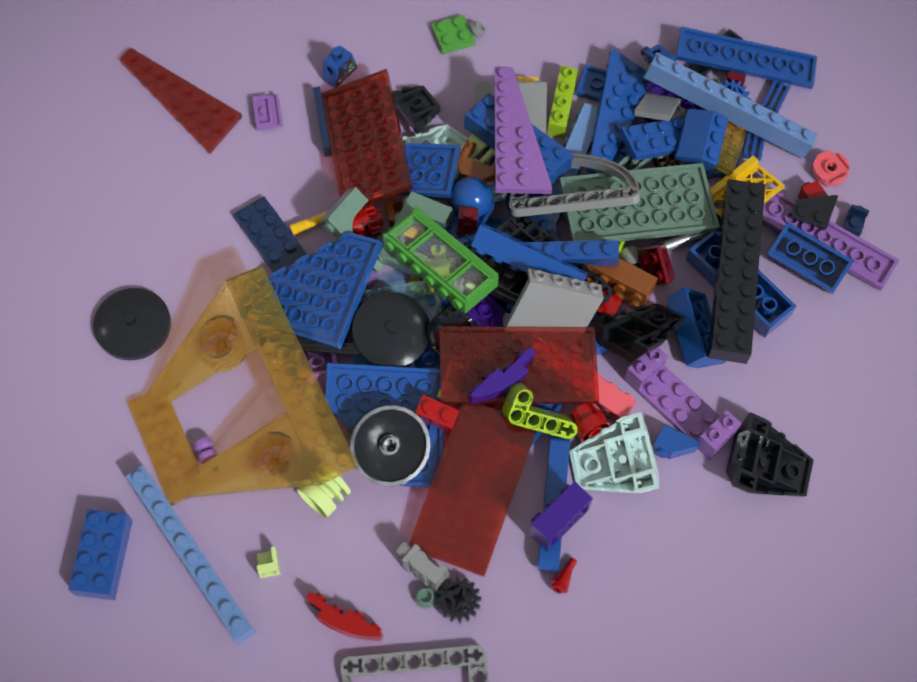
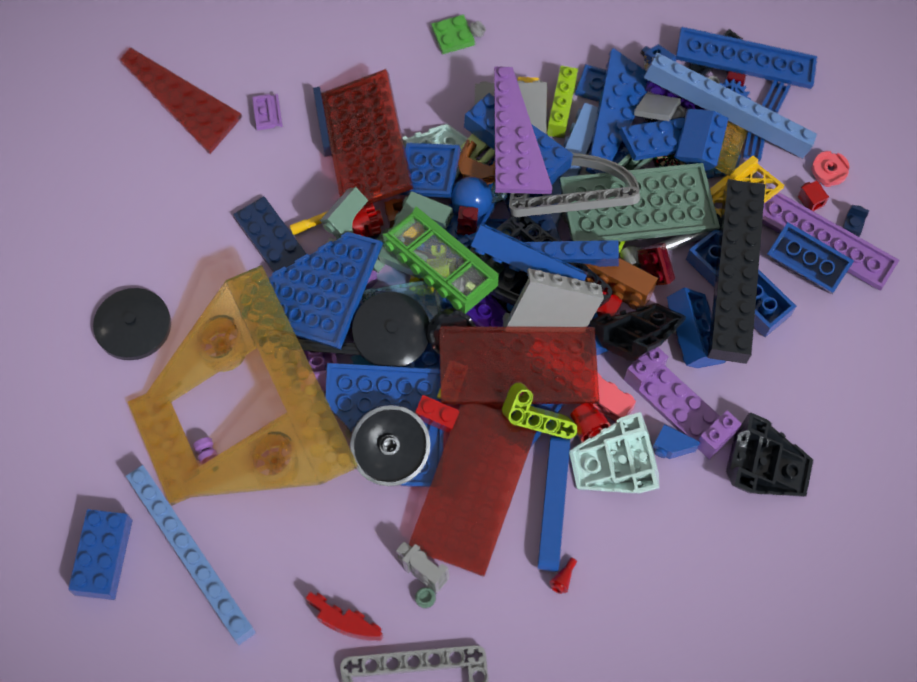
yellowish green panel [257,546,281,578] -> none
yellowish green wheel [296,464,351,518] -> none
blue torso [322,46,357,89] -> none
black wing [385,85,441,134] -> none
black gear [436,577,481,624] -> none
dark purple slope [468,347,536,404] -> none
dark purple brick [529,482,593,552] -> none
black wing [790,195,838,230] -> none

